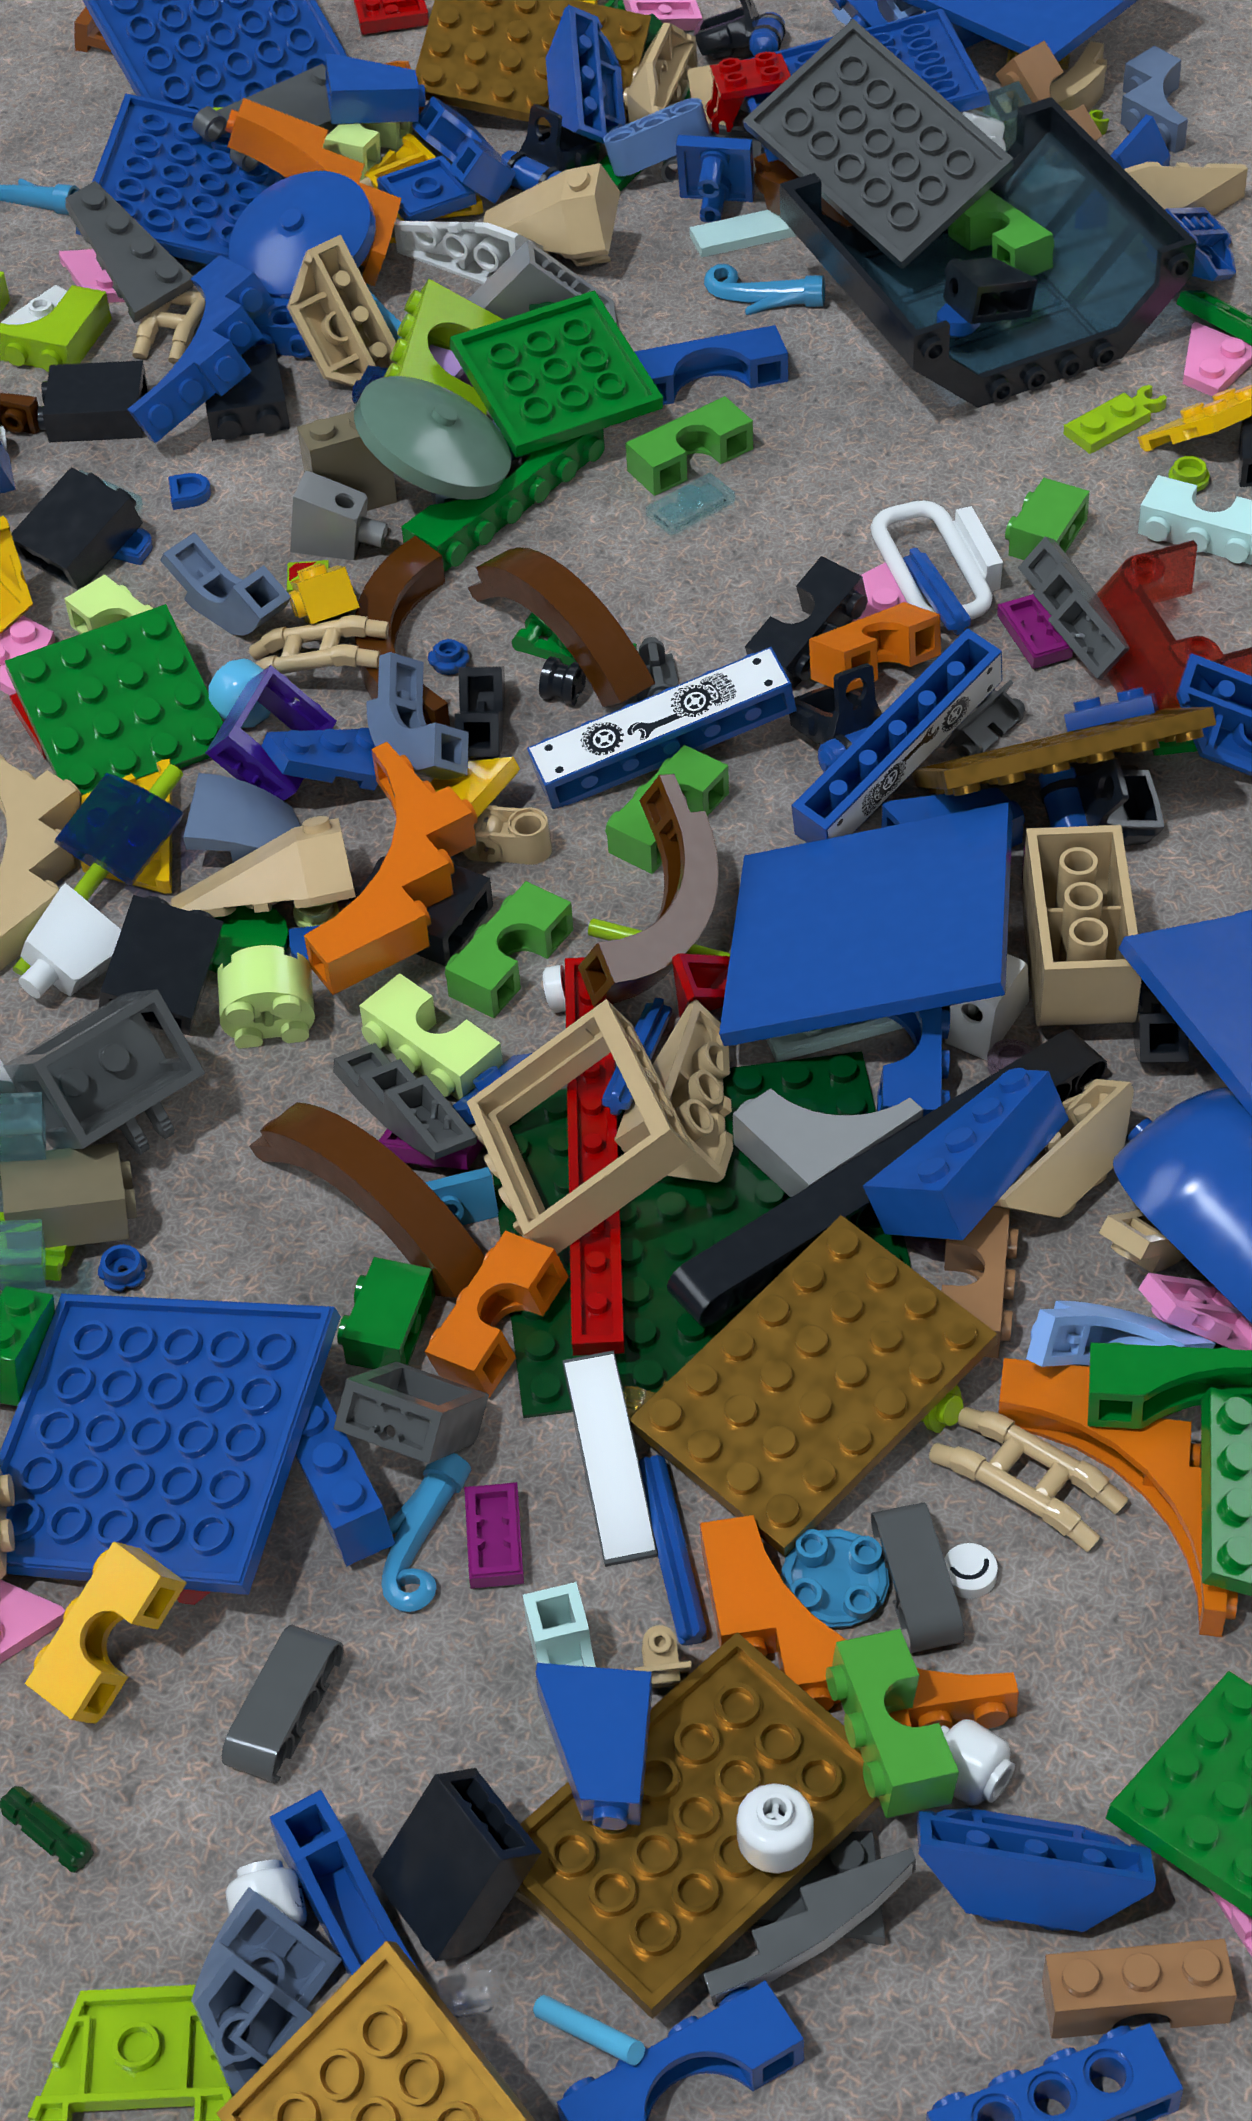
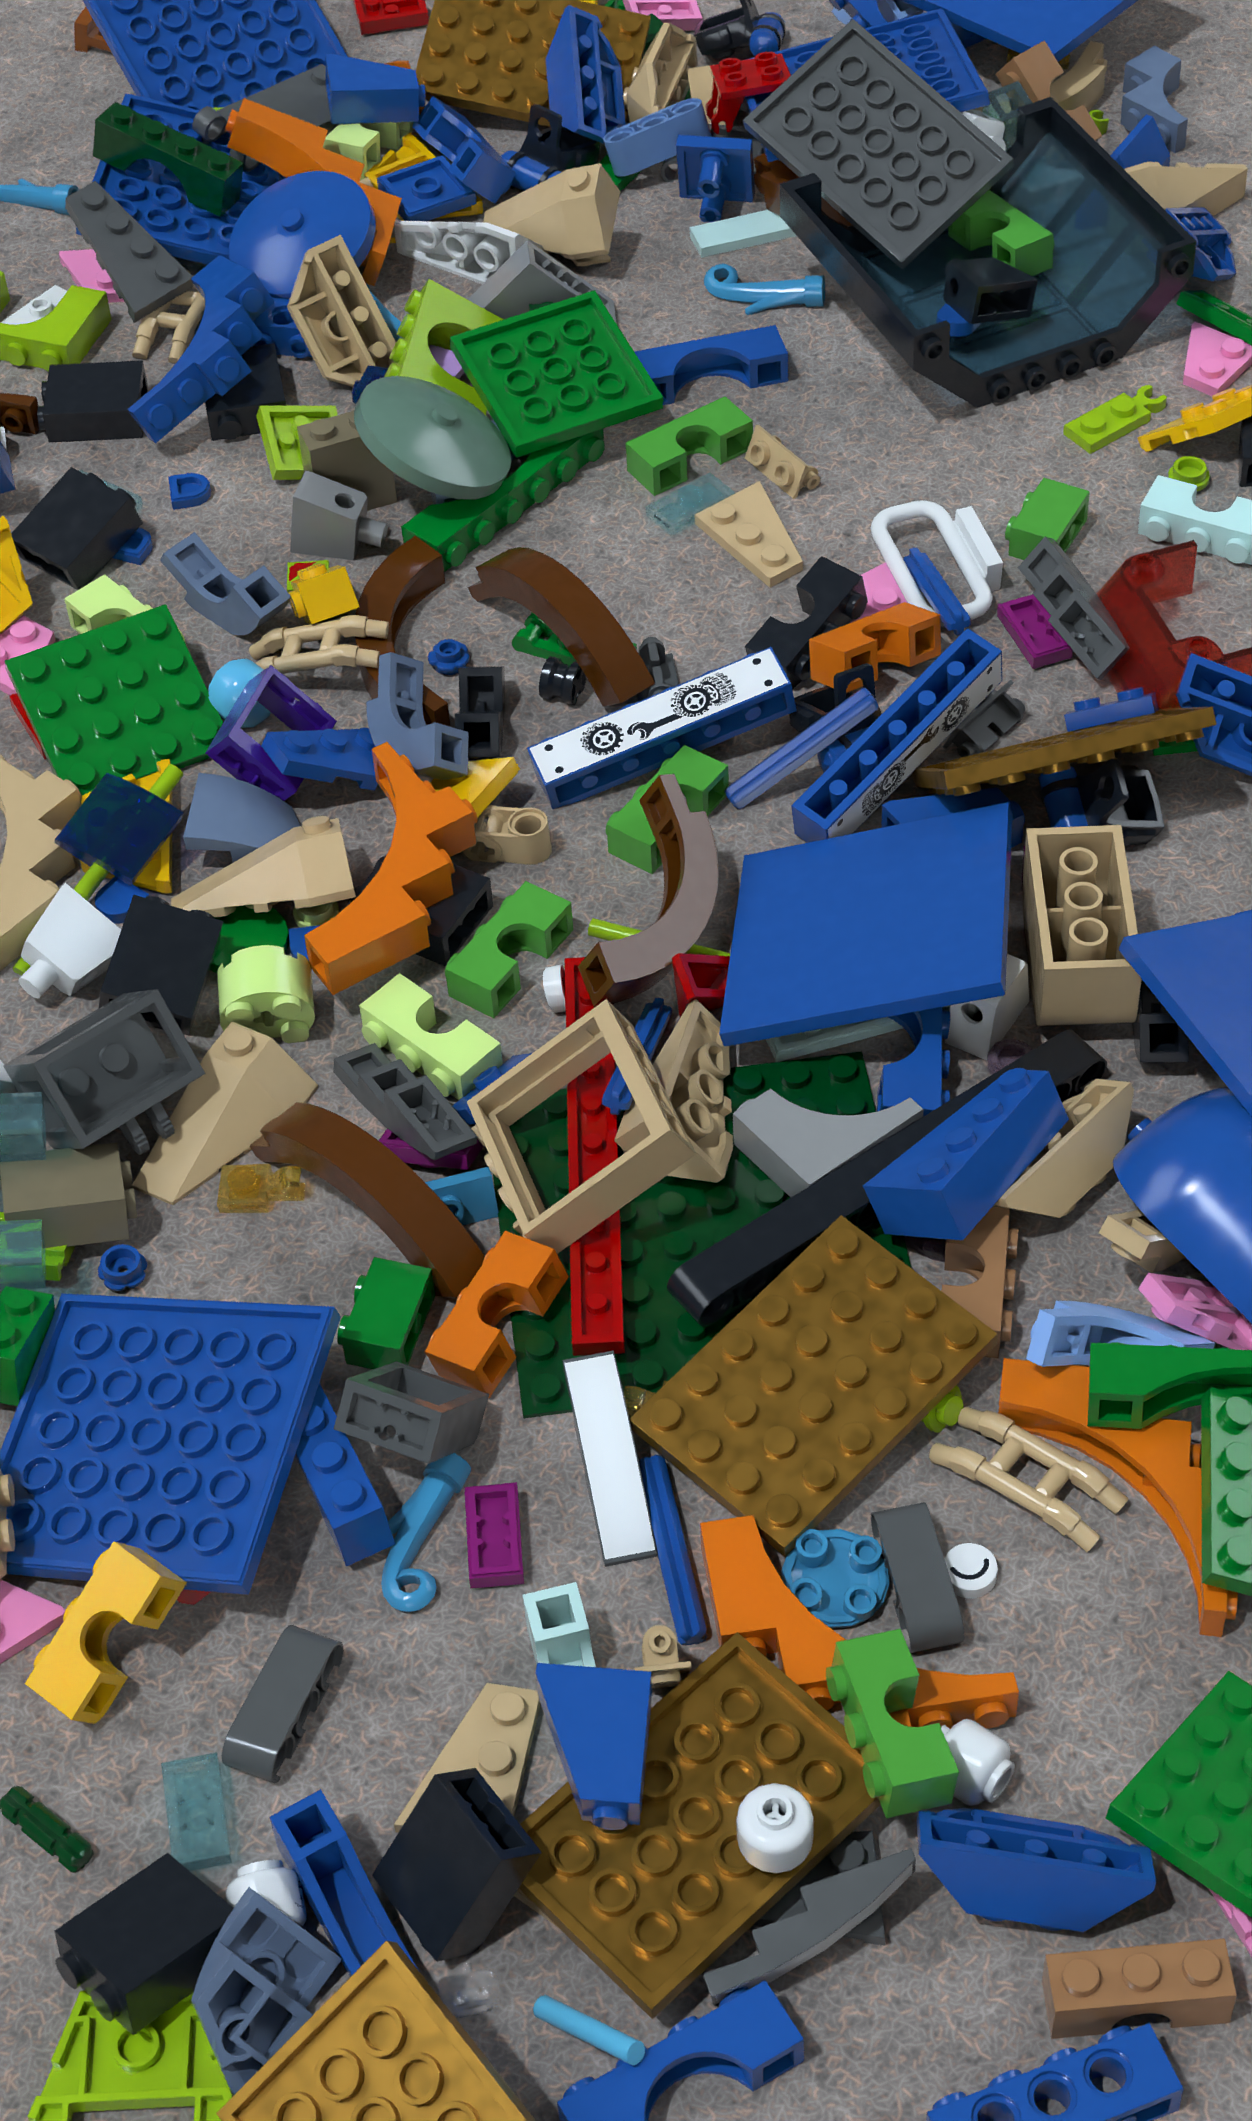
none -> black brick [54,1853,234,2036]
none -> dark green arch [93,102,244,217]
none -> blue tile [95,875,149,924]
none -> tan wedge [133,1022,318,1205]
none -> clear light blue plate [161,1752,232,1871]
none -> clear yellow plate [217,1164,306,1213]
none -> lime plate [256,406,338,480]
none -> tan wing [394,1683,541,1832]
none -> tan wing [695,481,803,588]
none -> blue axle [725,688,879,809]
none -> tan hinge [745,425,820,499]

